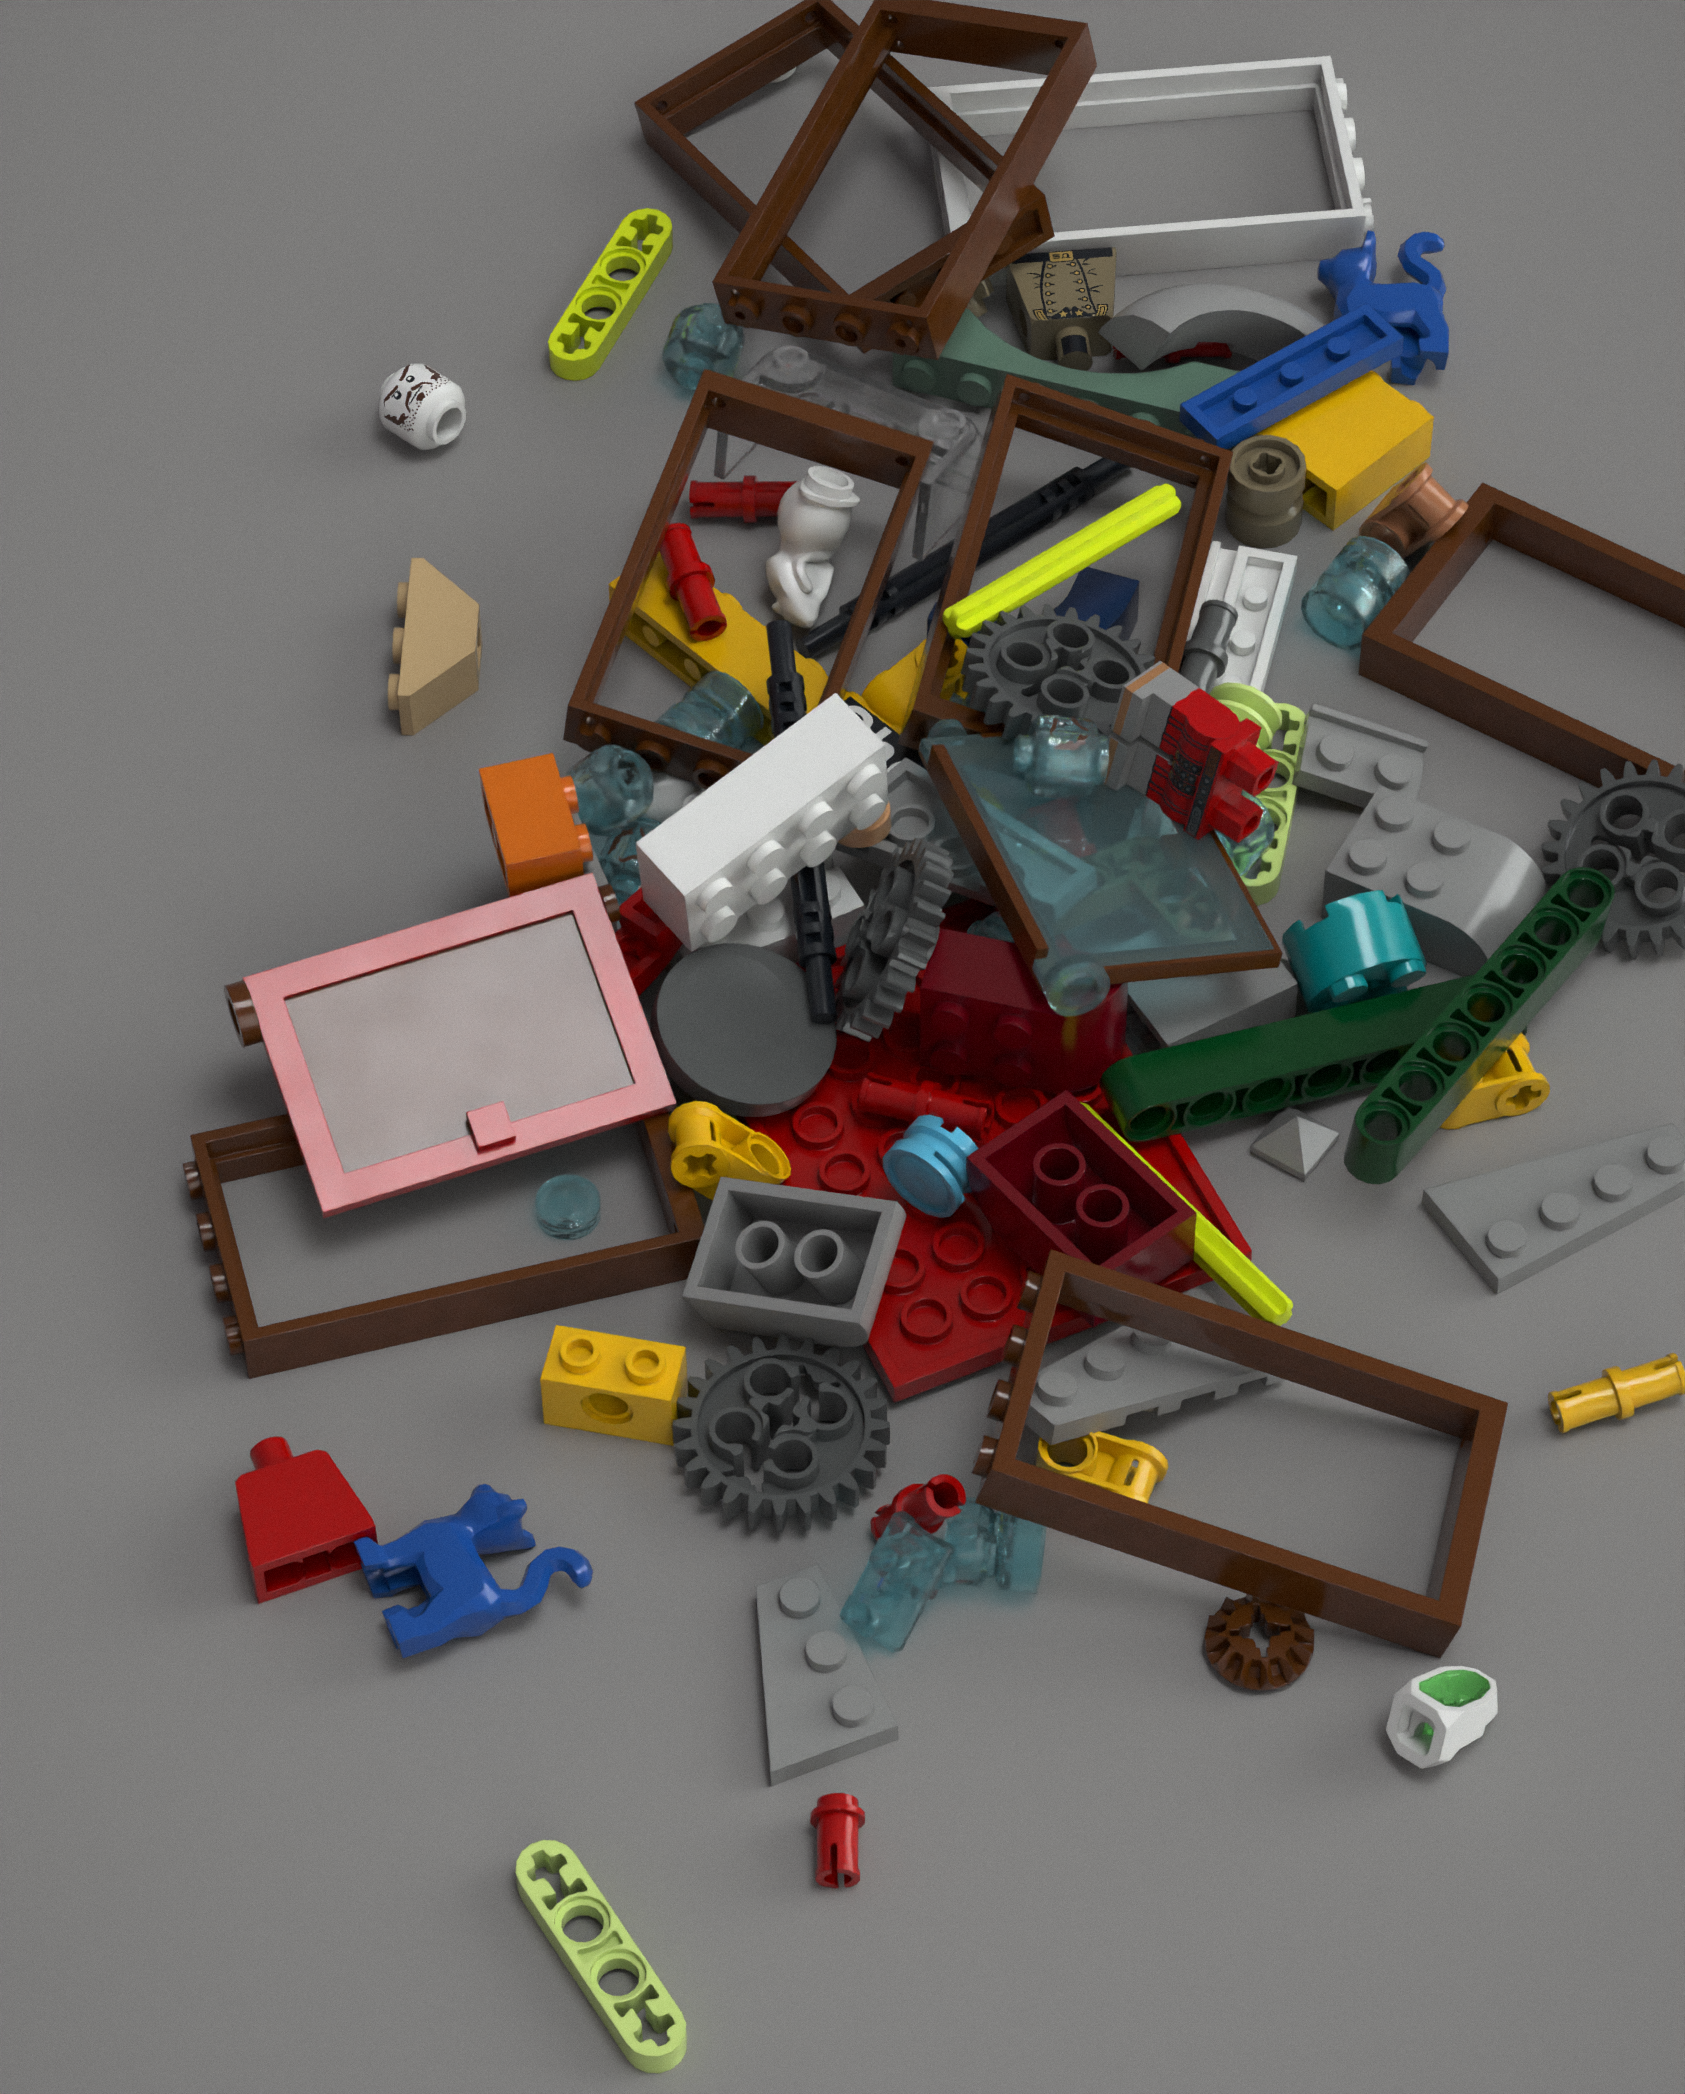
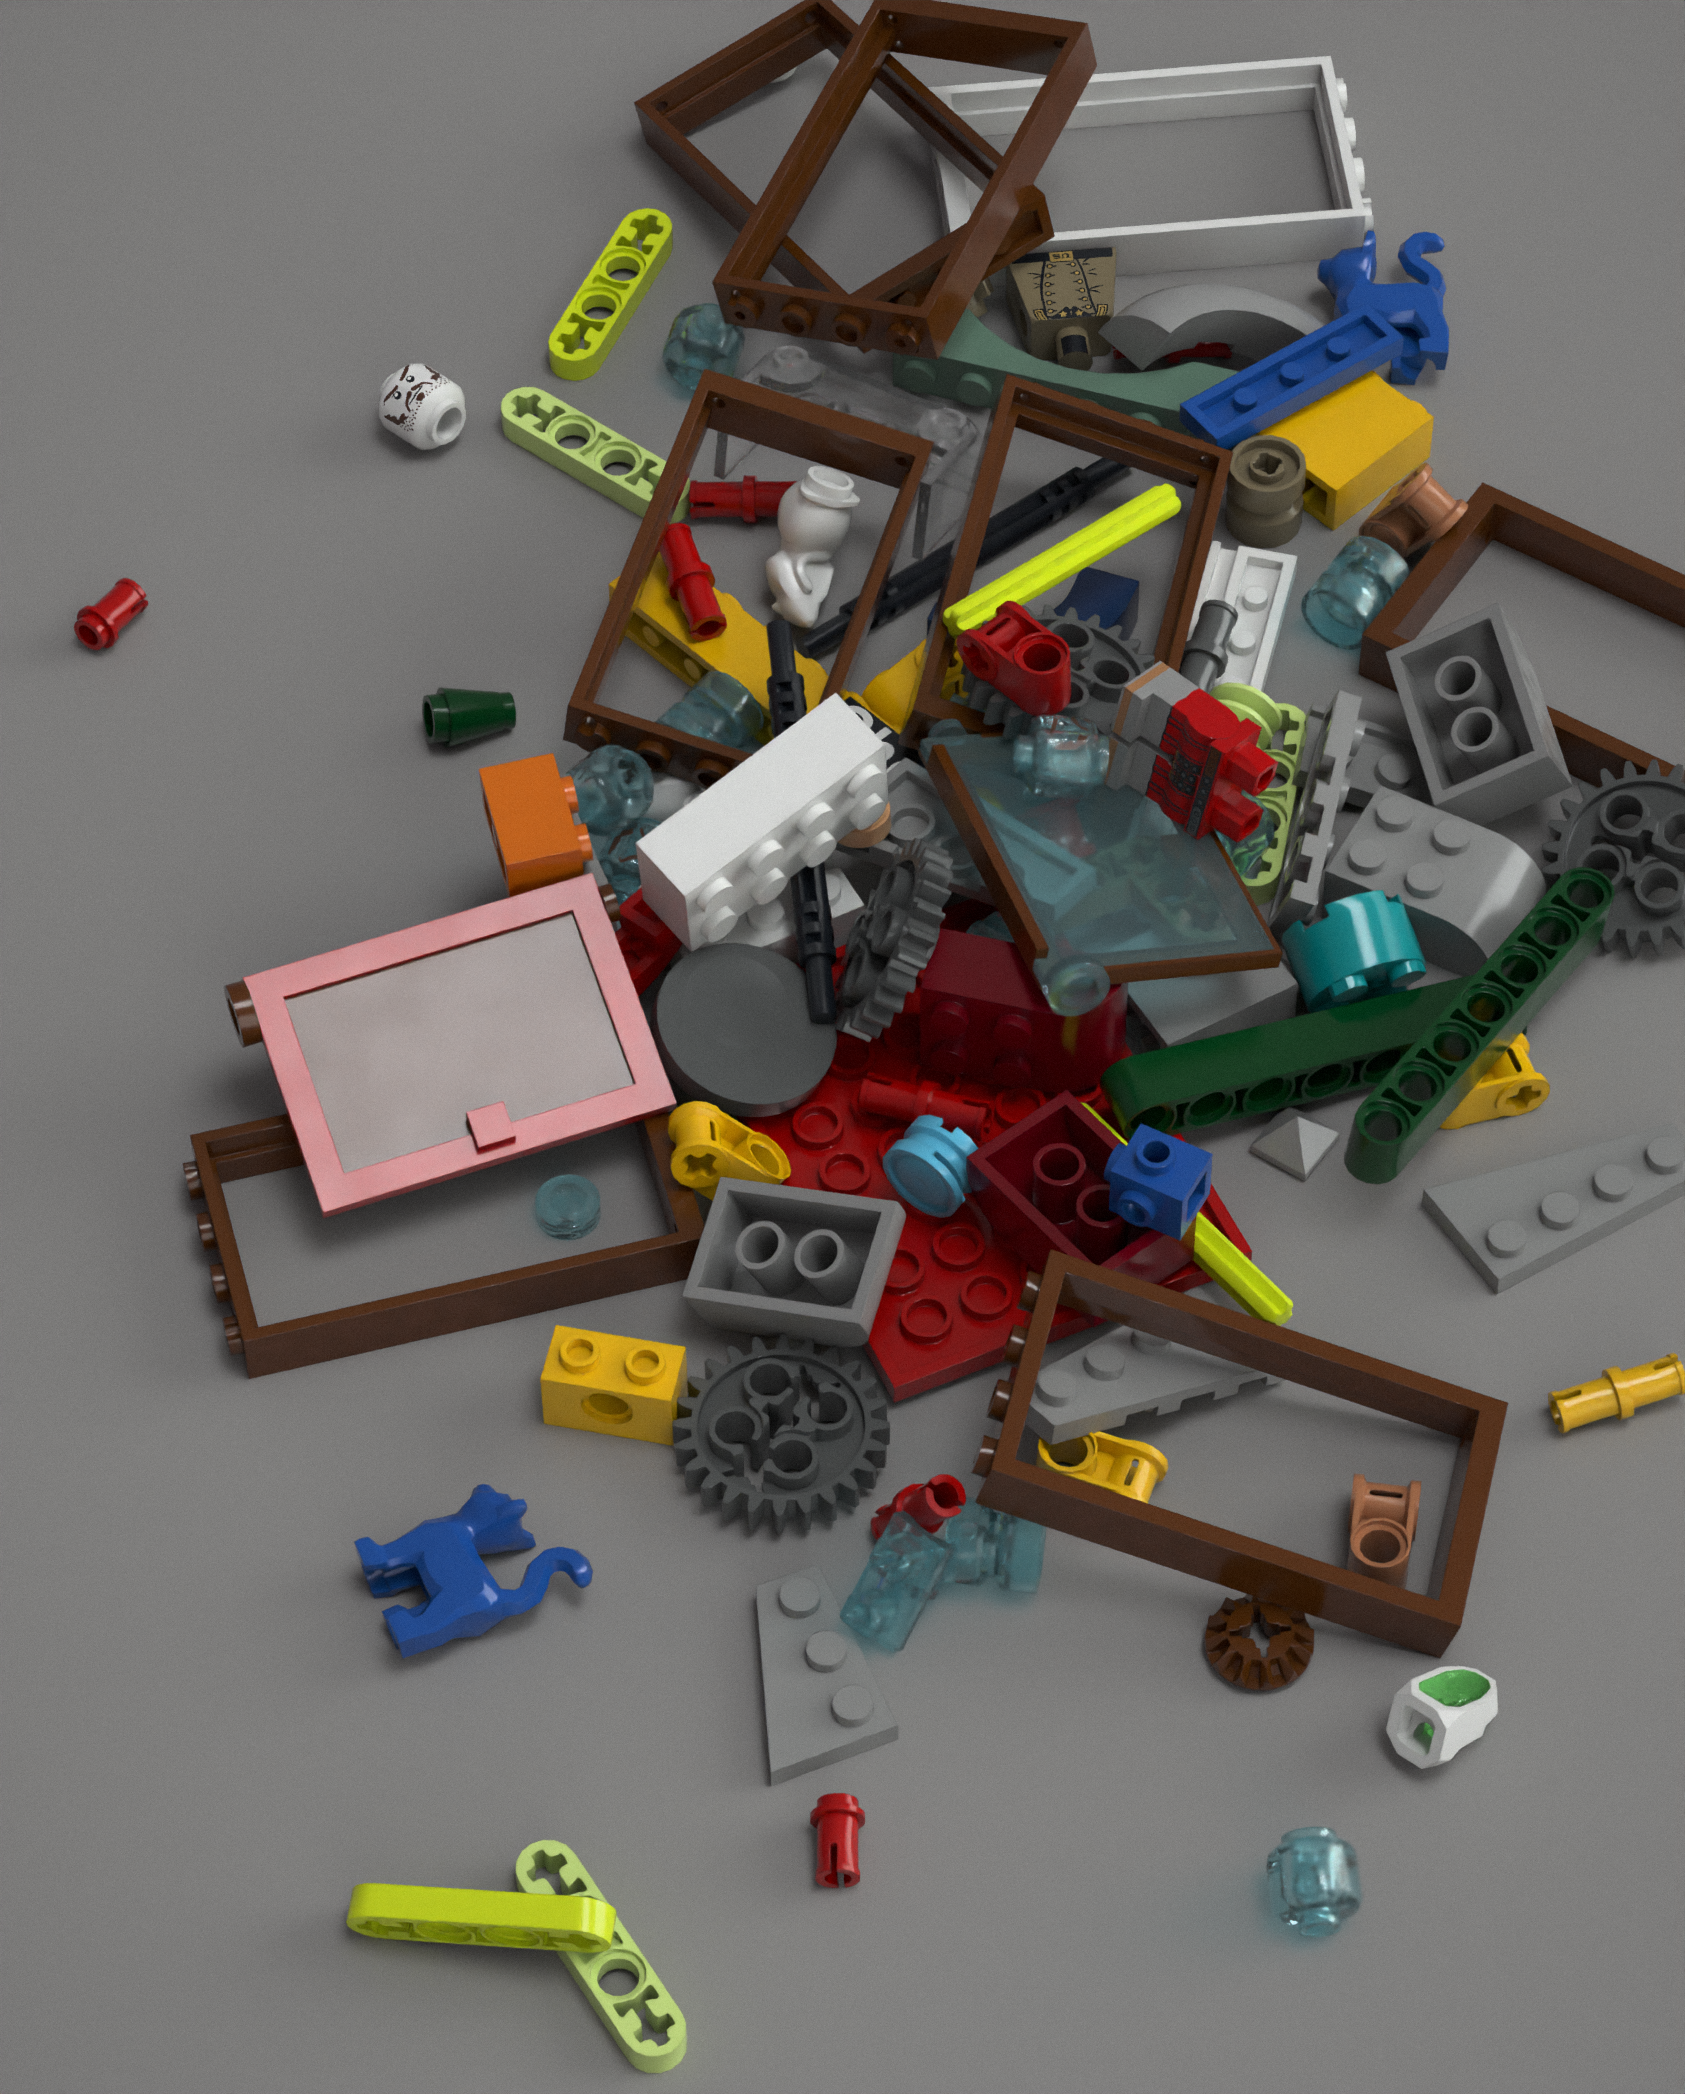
red torso [235,1436,378,1604] -> none
tan slope [388,558,483,735] -> none
none -> red pin [74,578,148,650]
none -> neon yellow beam [346,1883,617,1953]
none -> dark green cone [422,687,516,748]
none -> yellowish green beam [500,387,691,524]
none -> red piece [956,601,1071,717]
none -> blue brick [1104,1123,1213,1241]
none -> clear light blue head [1266,1827,1362,1938]
none -> light grey wing [1267,690,1366,941]
none -> nougat piece [1346,1473,1422,1589]
none -> light grey brick [1386,602,1573,826]

